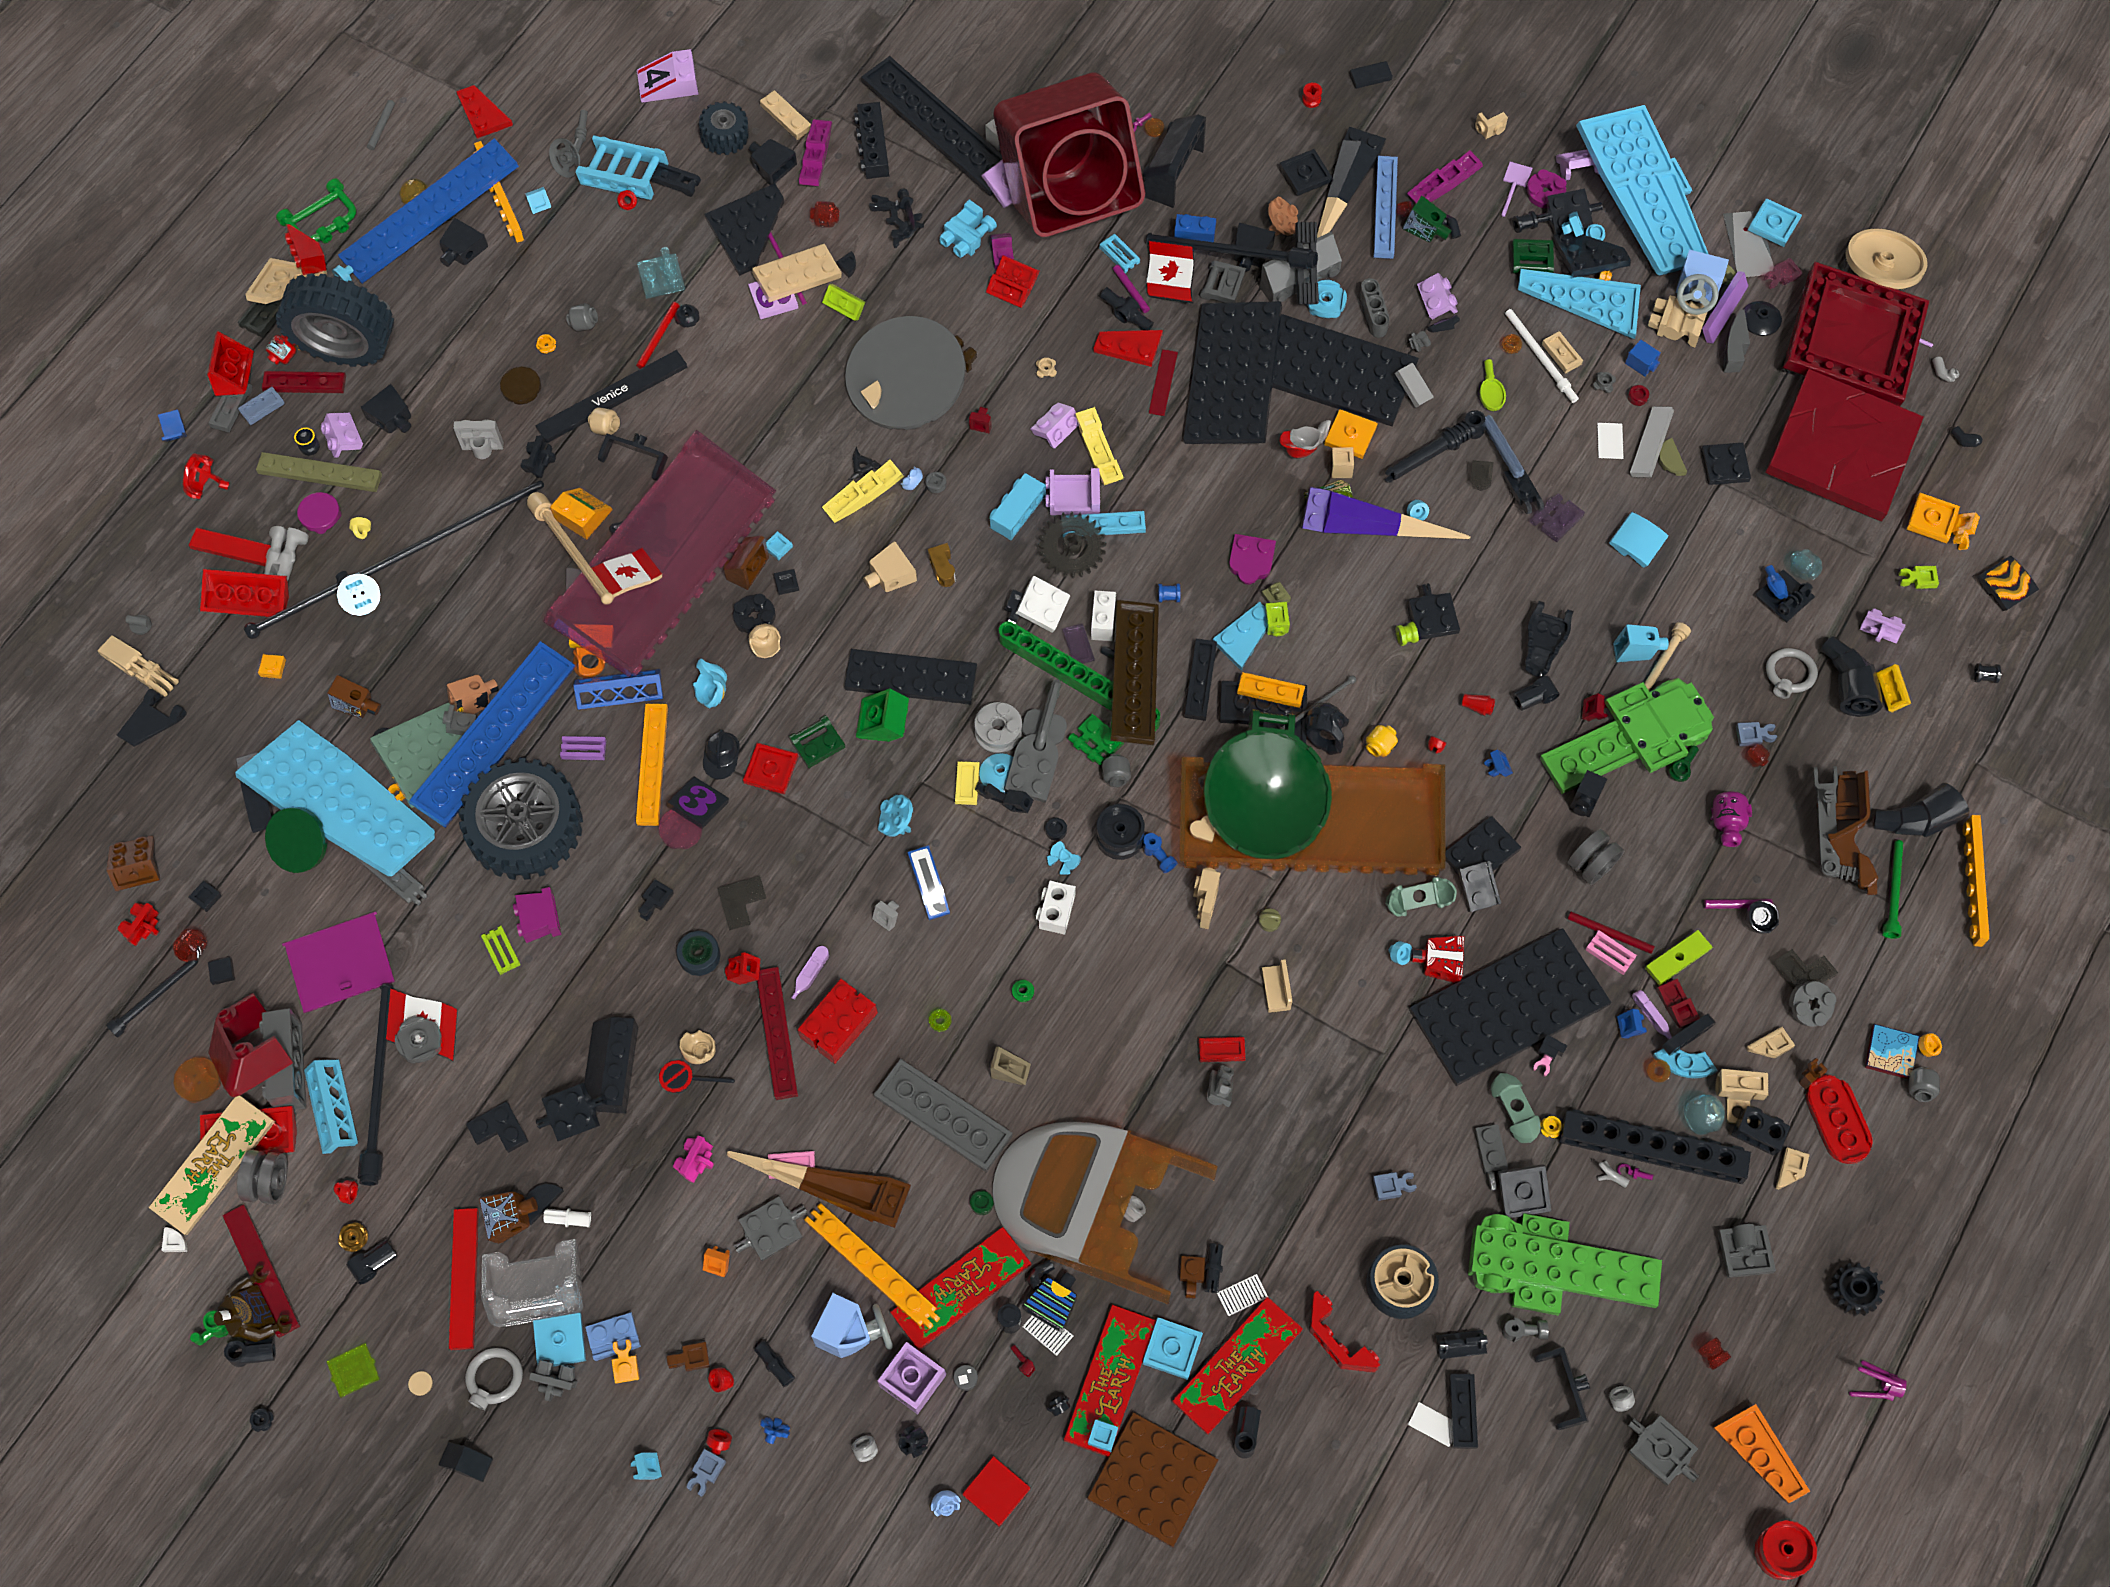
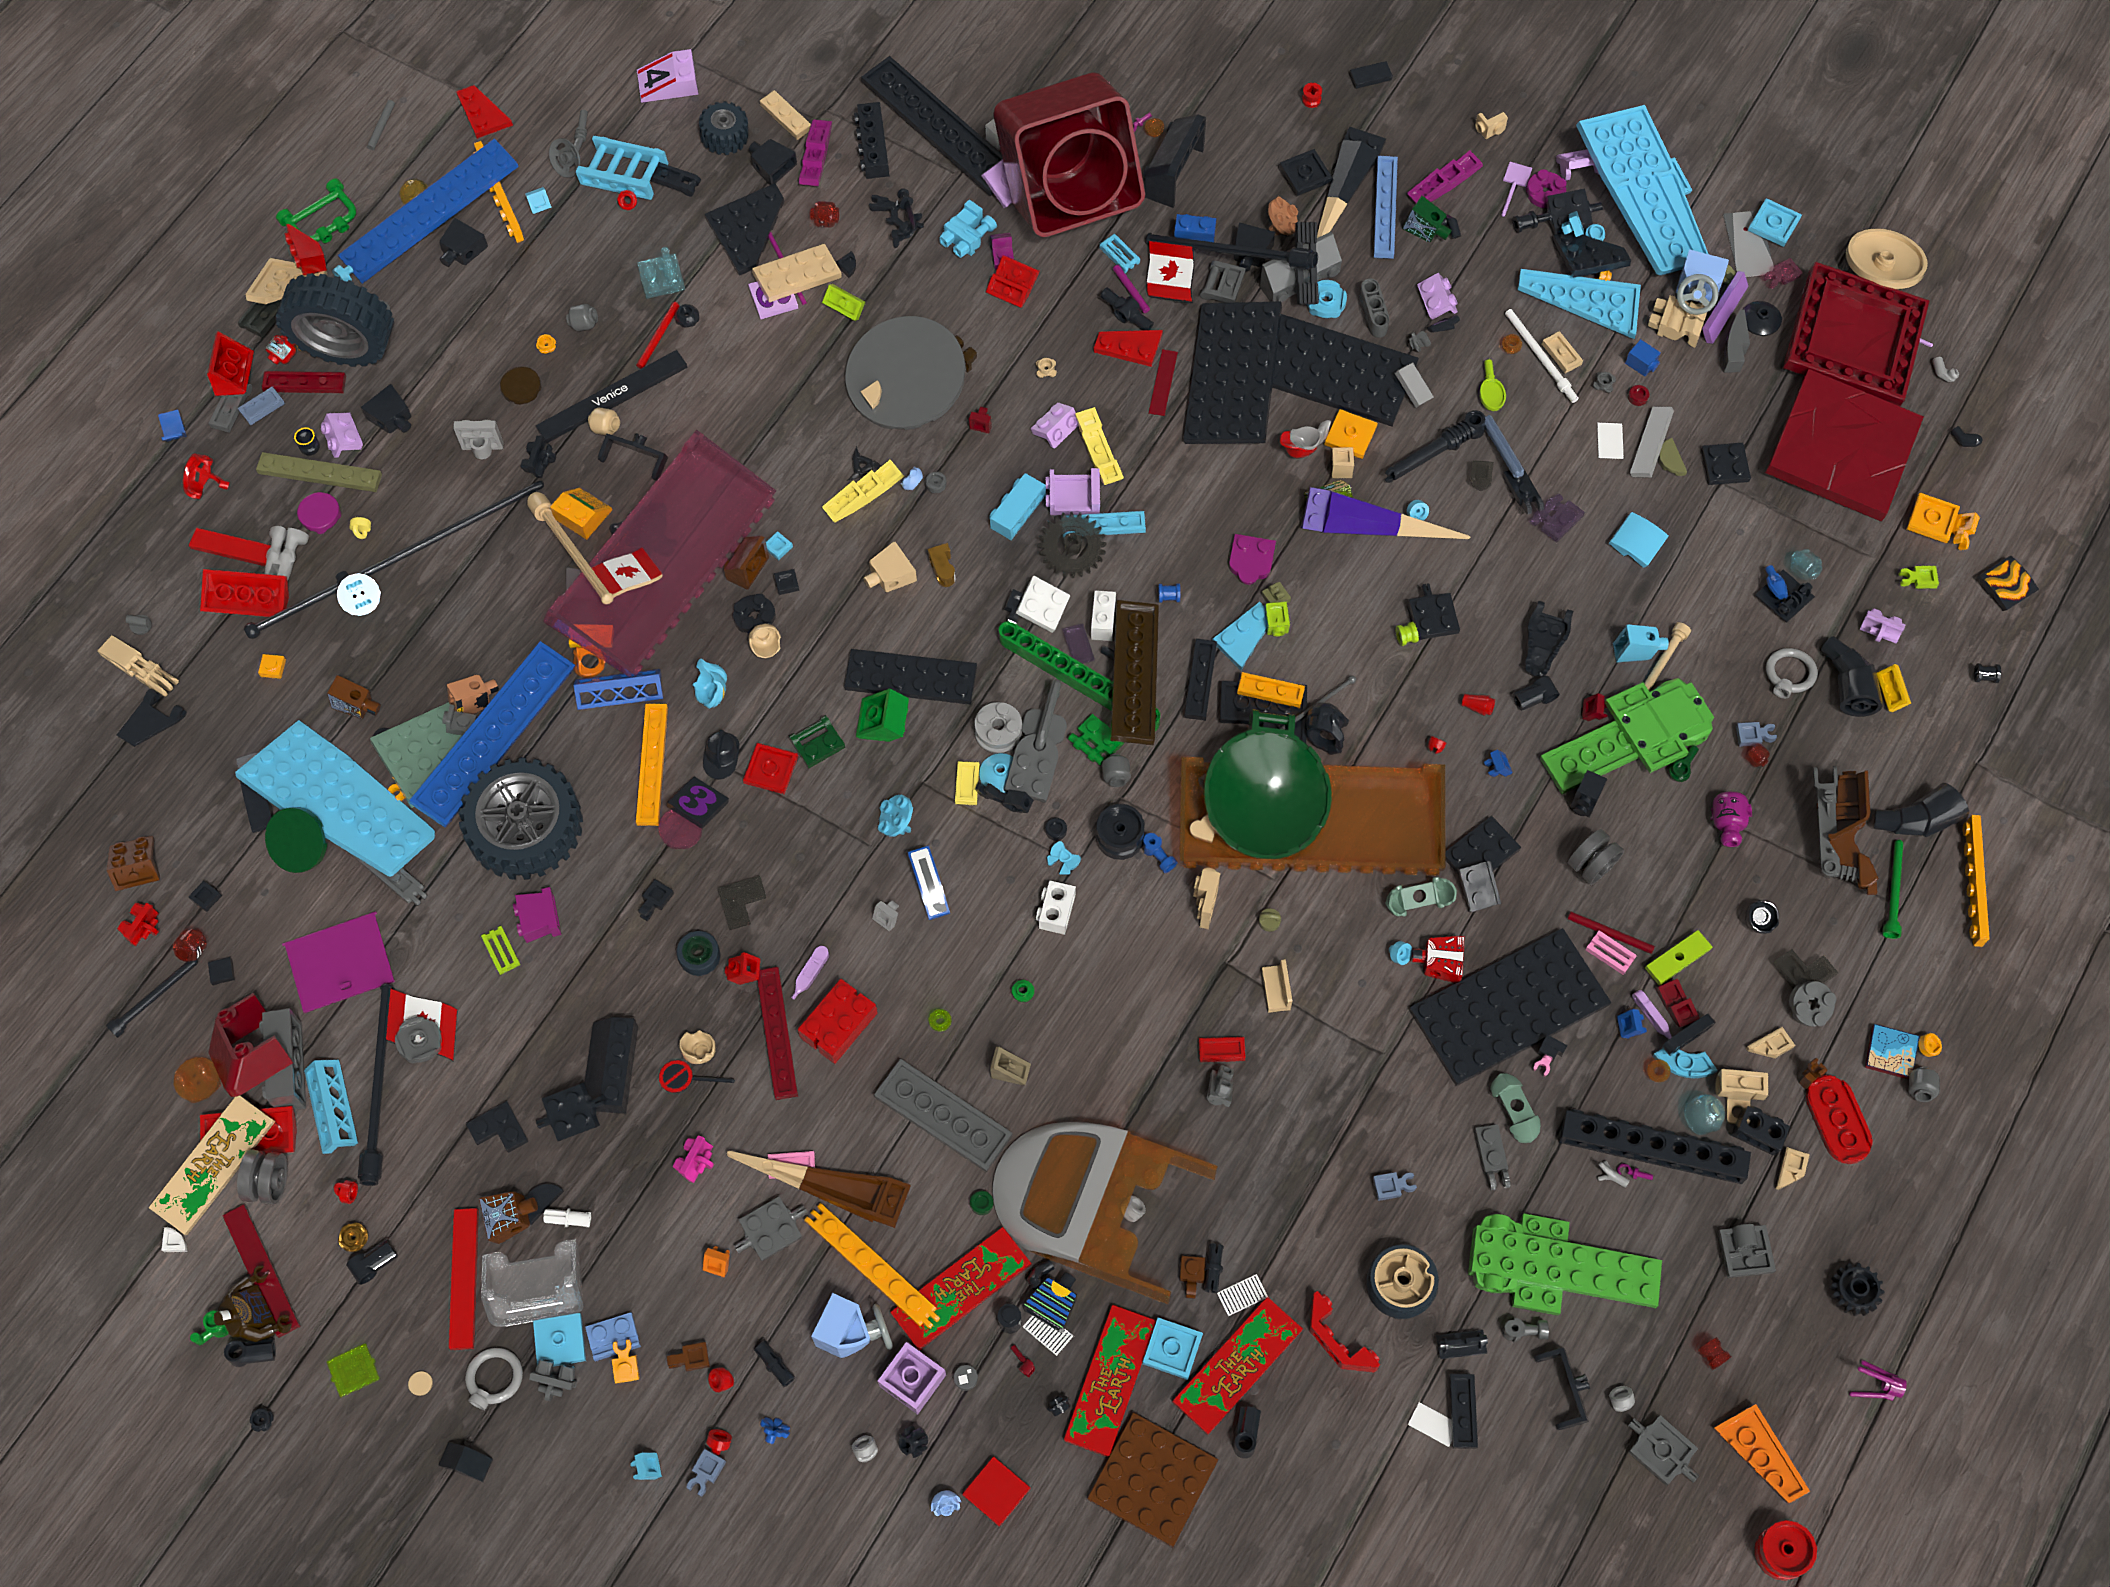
medium lavender tile [560,736,606,760] -> none
medium azure tile [1088,1420,1118,1452] -> none
yellow head [1366,725,1398,757] -> none
clear red plate [1396,201,1414,217] -> none
plate [1498,1164,1551,1218] -> none
dark green plate [1512,239,1554,273] -> none
yellow plate [1540,1116,1562,1138] -> none
magenta bar [1704,899,1773,909] -> none

